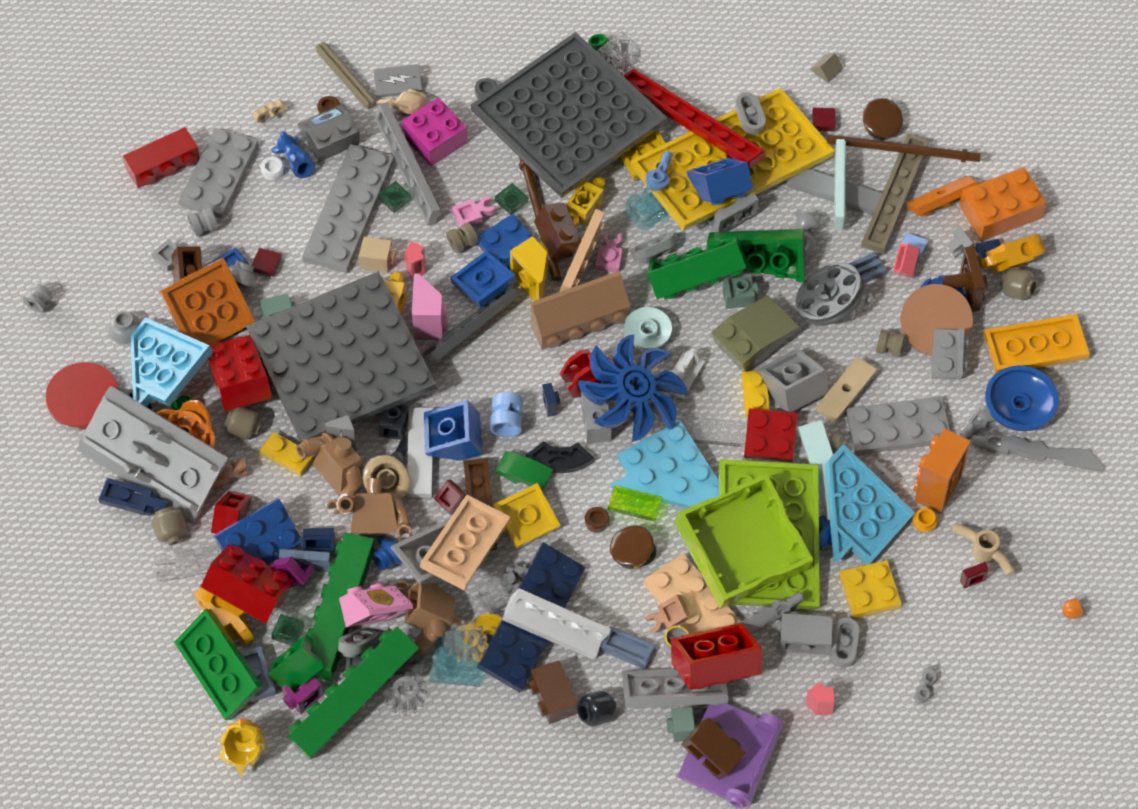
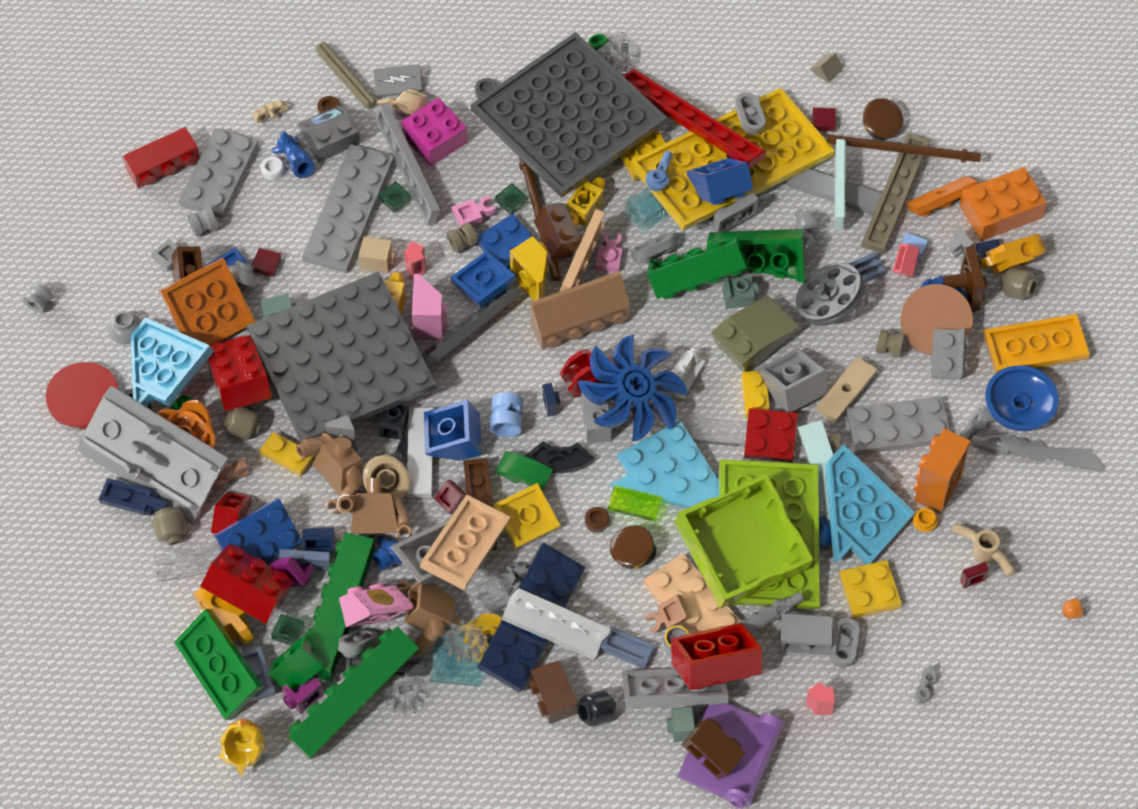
light aqua dish [624,307,672,350] -> none

